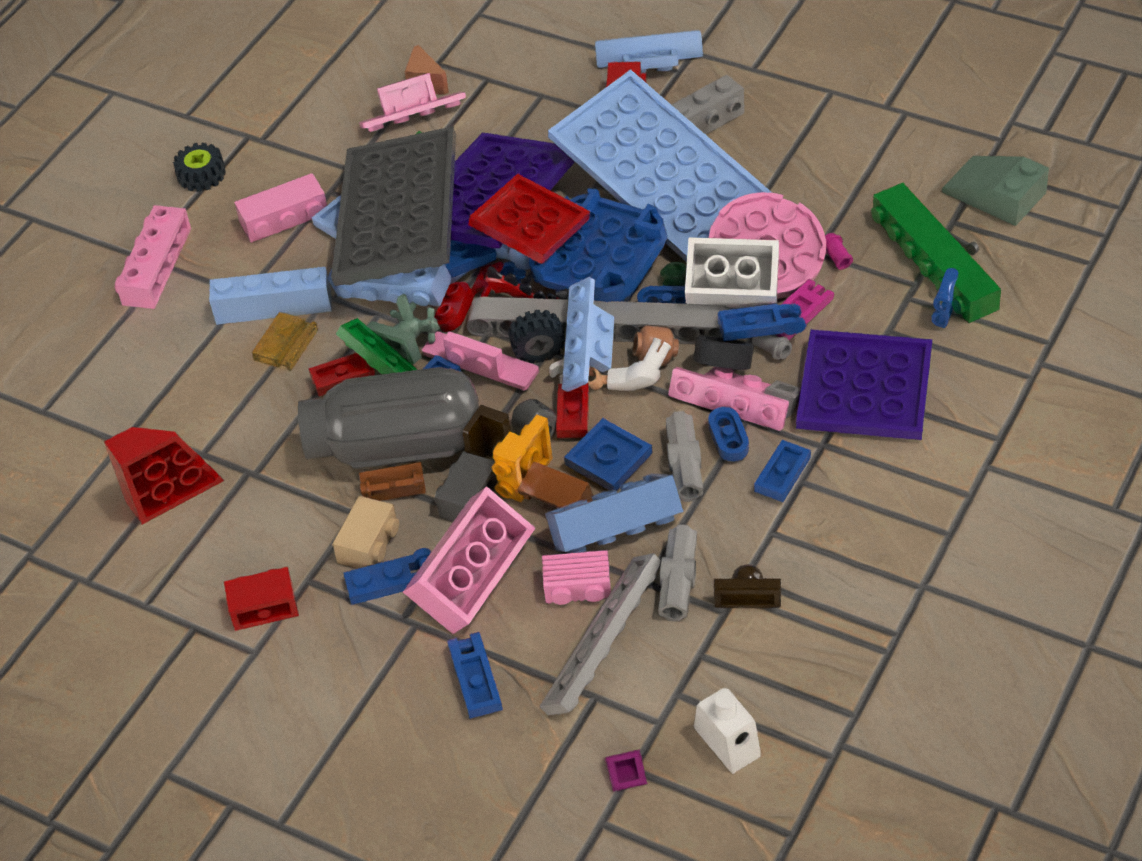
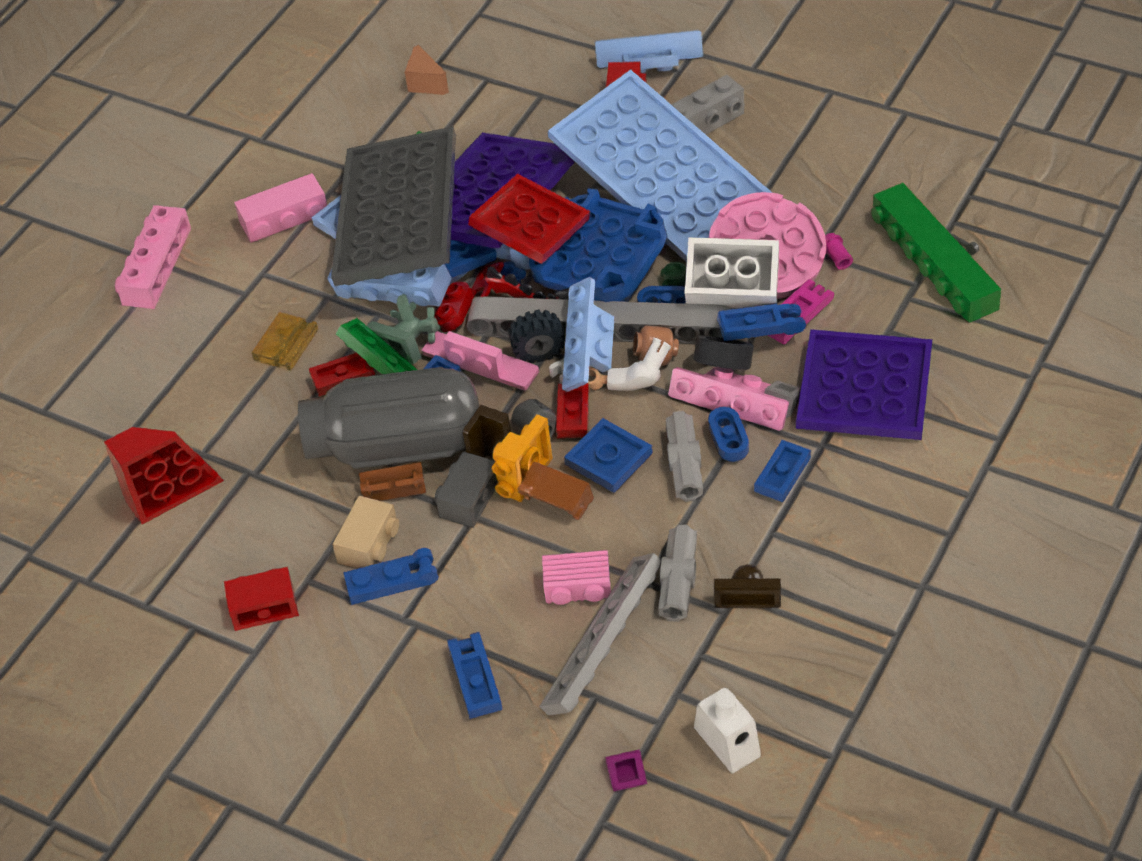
black wheel [173,142,226,192] -> none
light blue brick [209,267,332,325] -> none
bright pink bracket [359,73,466,132] -> none
bright pink brick [403,486,535,634] -> none
medium blue wedge [545,473,683,553] -> none
light grey pin [752,335,792,360] -> none
blue cap [932,268,958,328] -> none
sand green slope [942,156,1049,226] -> none

